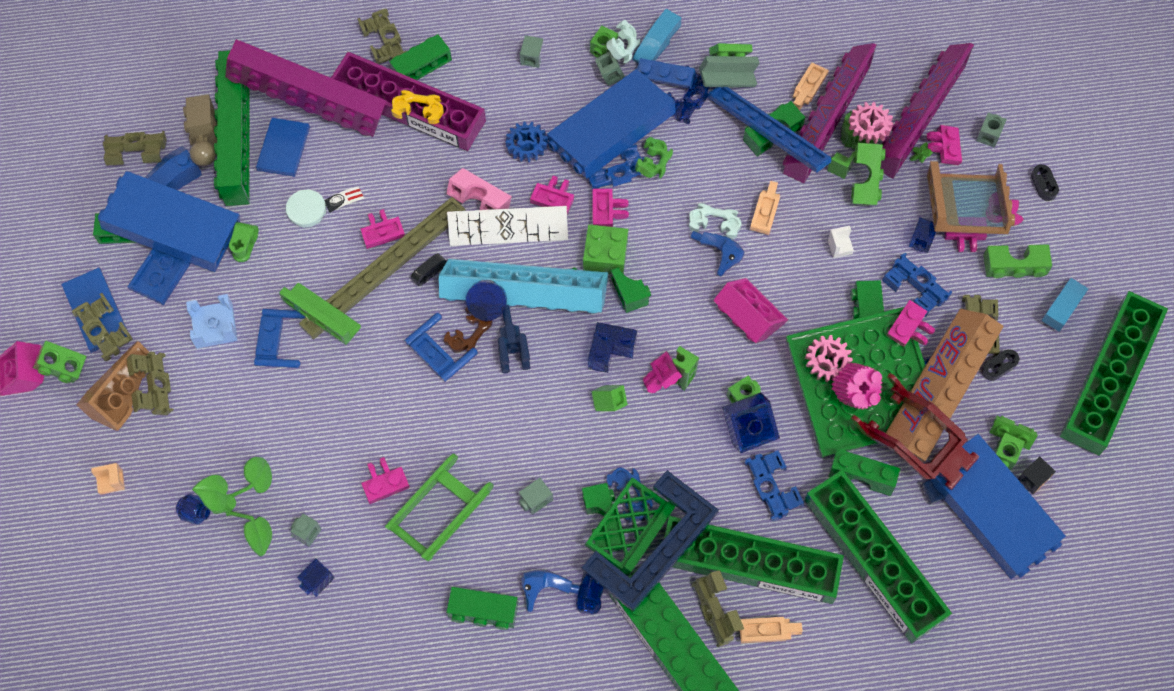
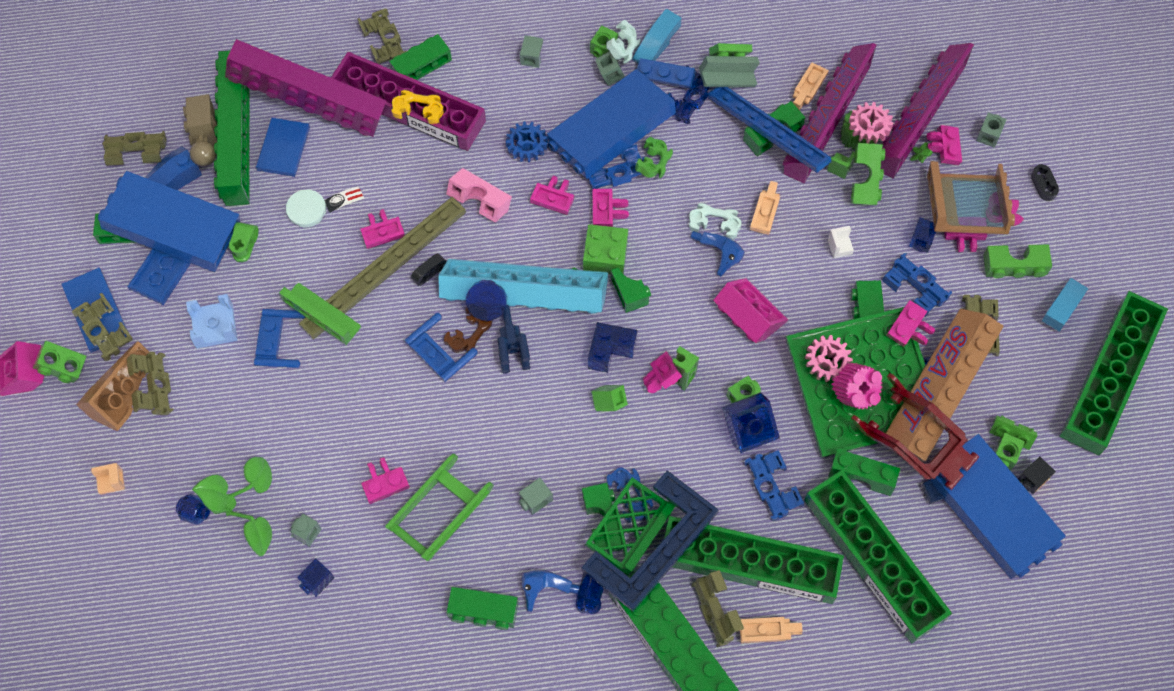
white sticker [447,206,568,246] -> none
black beam [982,349,1020,381] -> none

